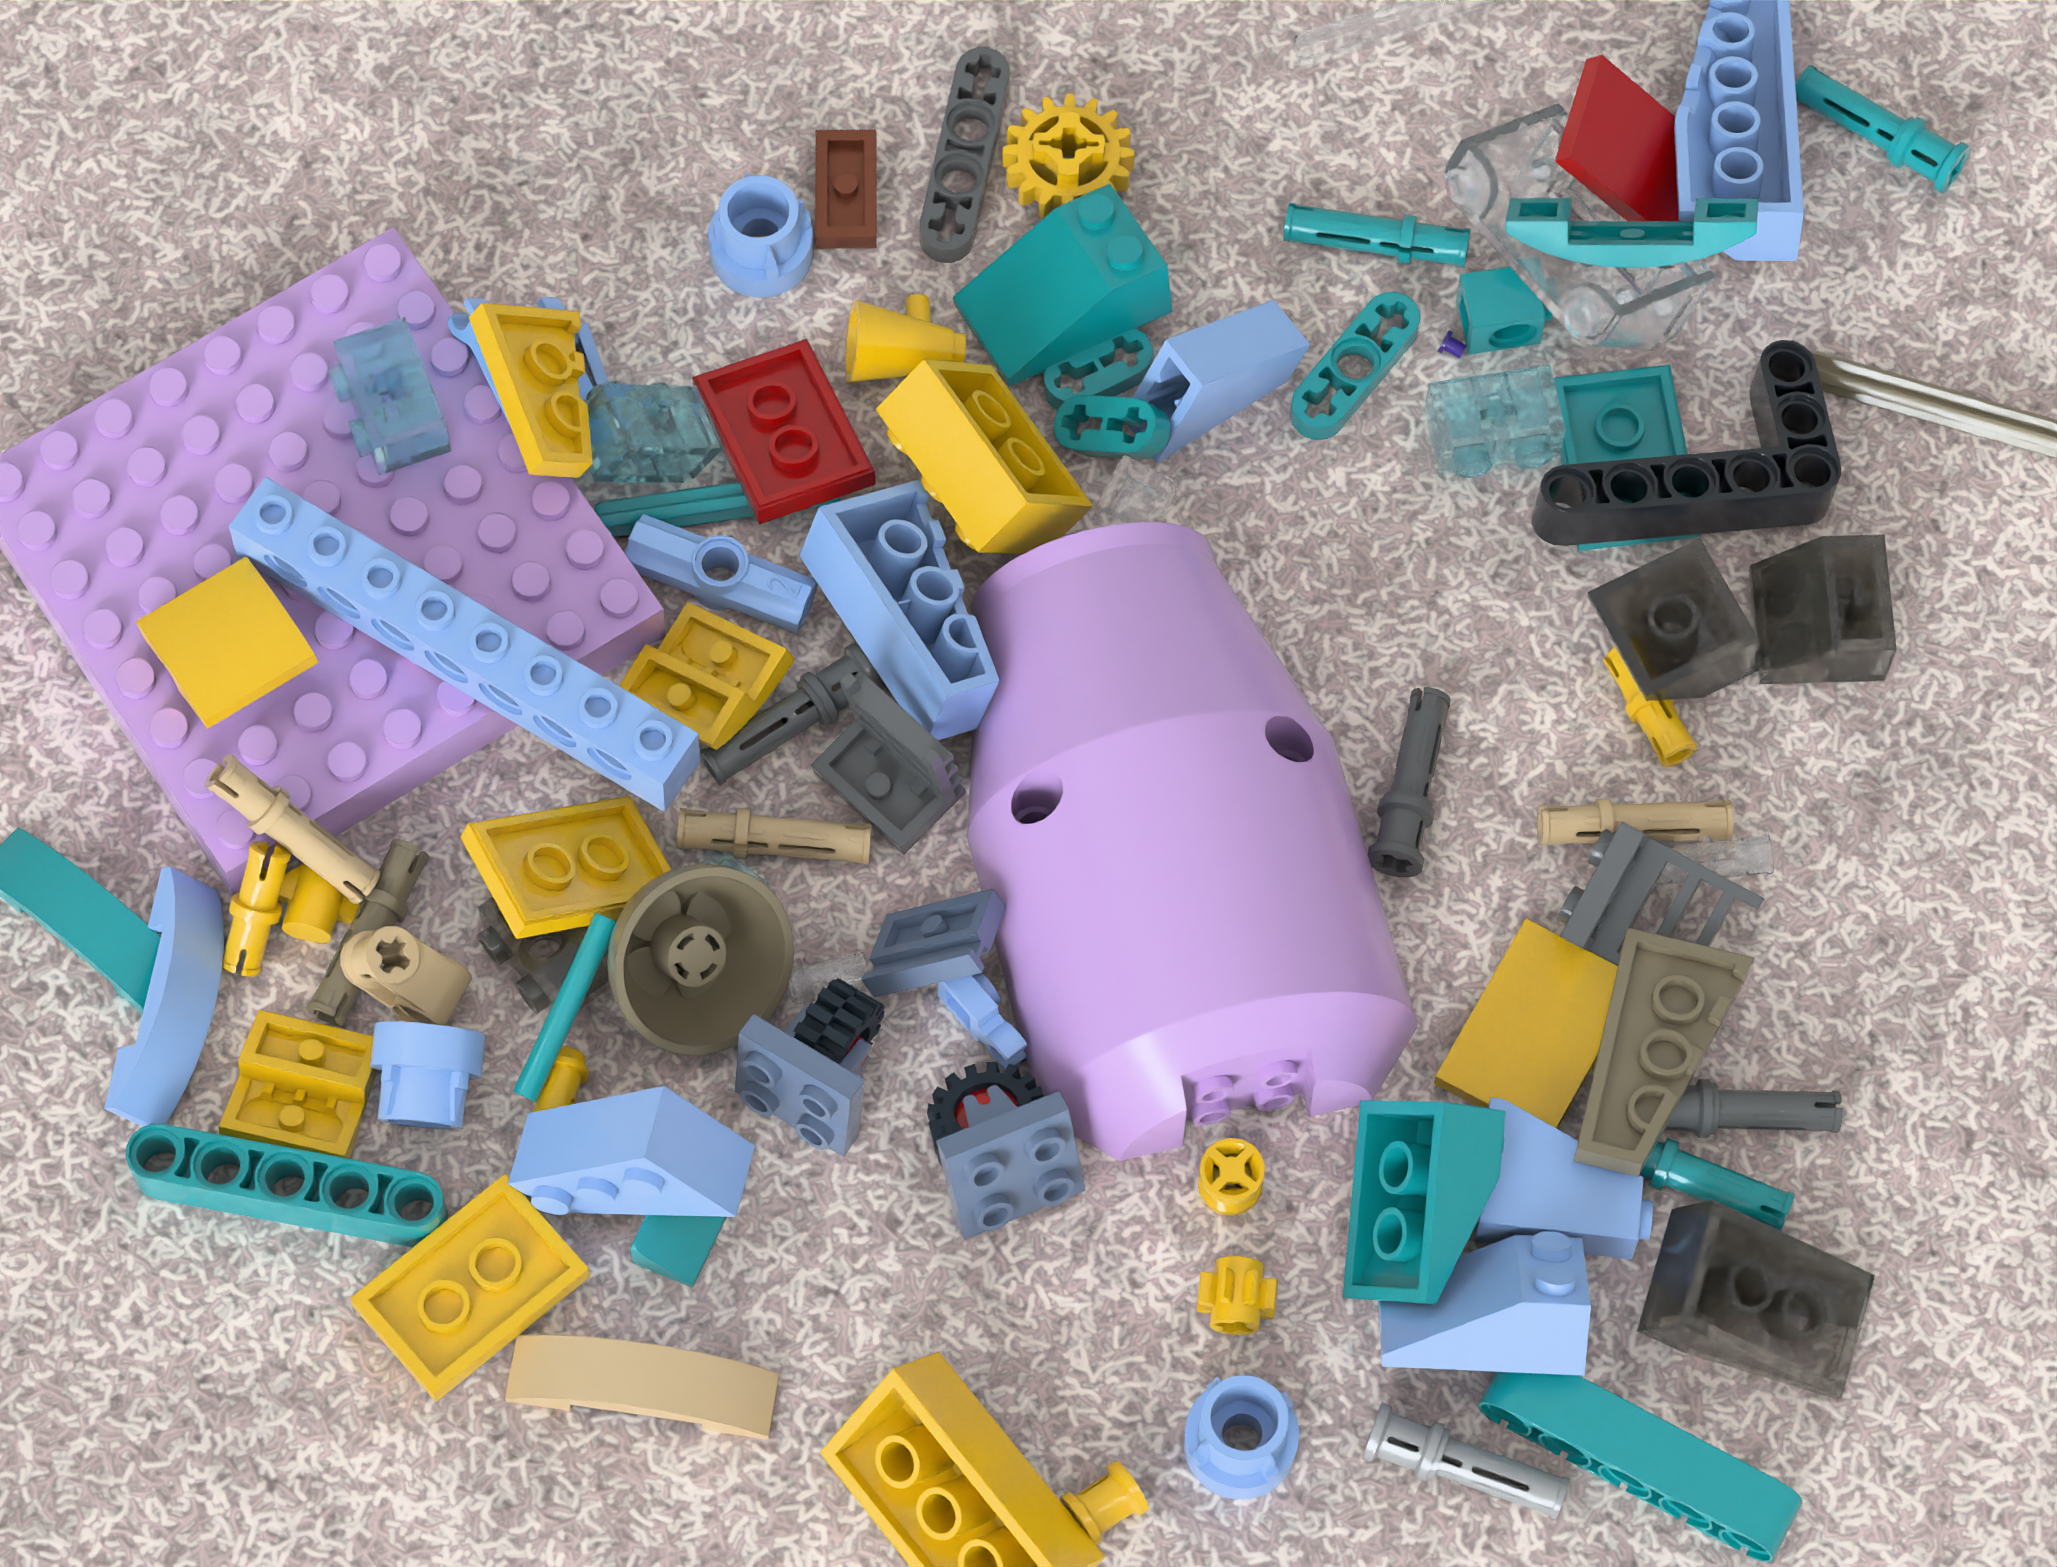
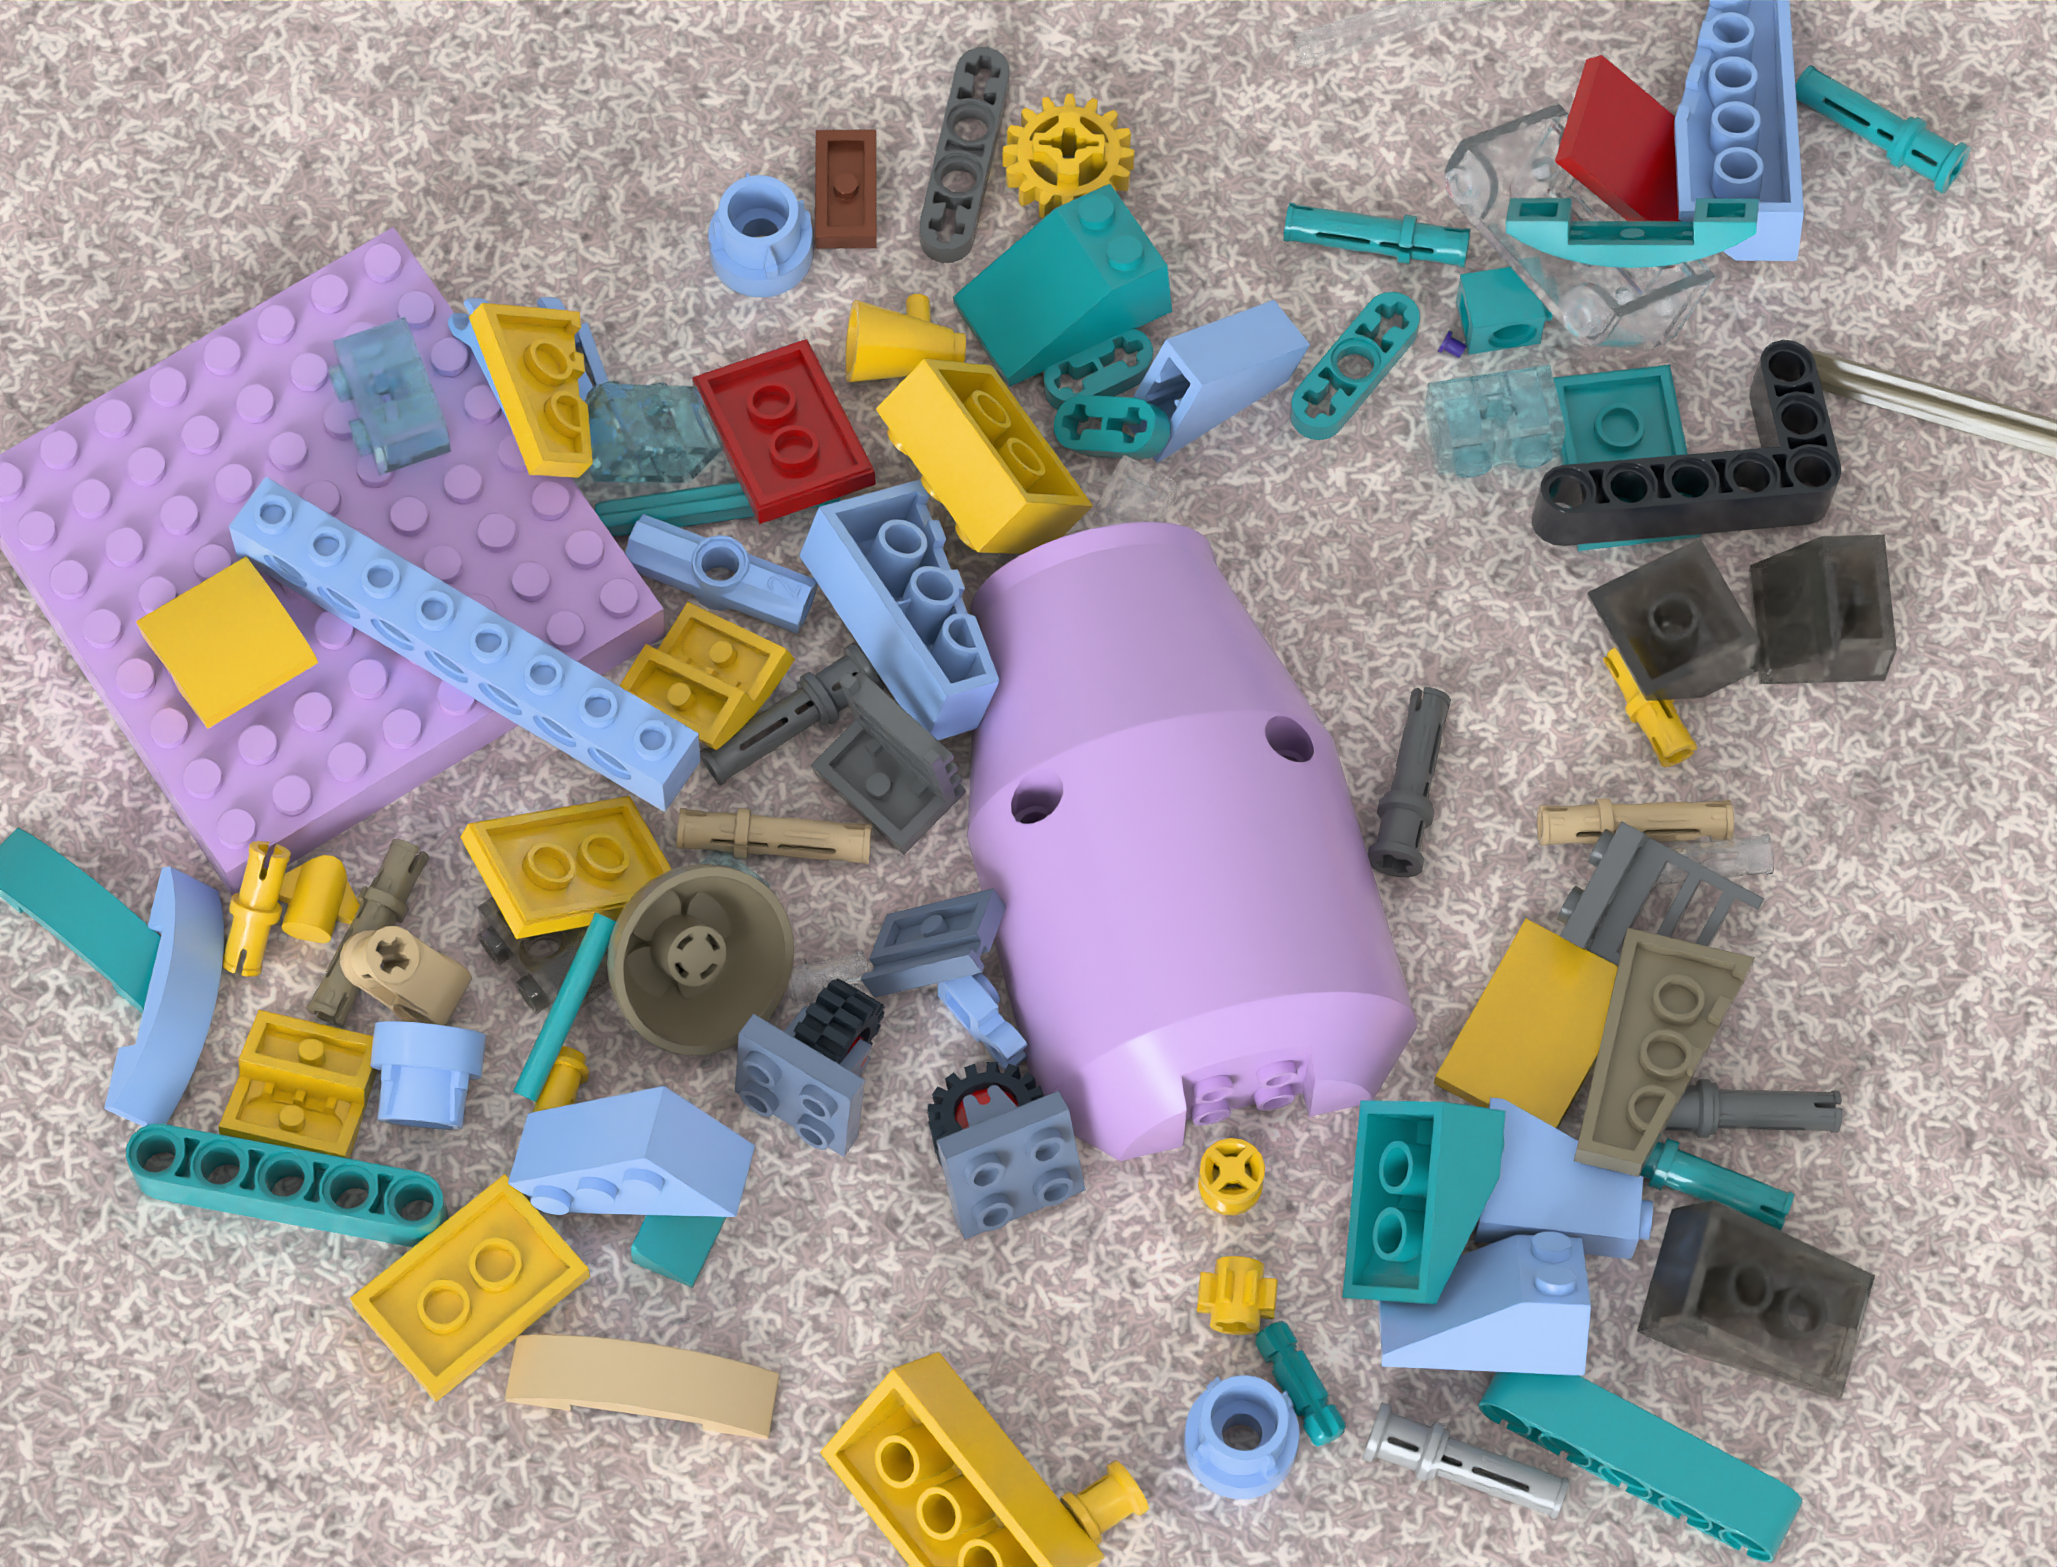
tan pin [205,754,380,904] -> none
none -> teal axle [1255,1321,1346,1447]

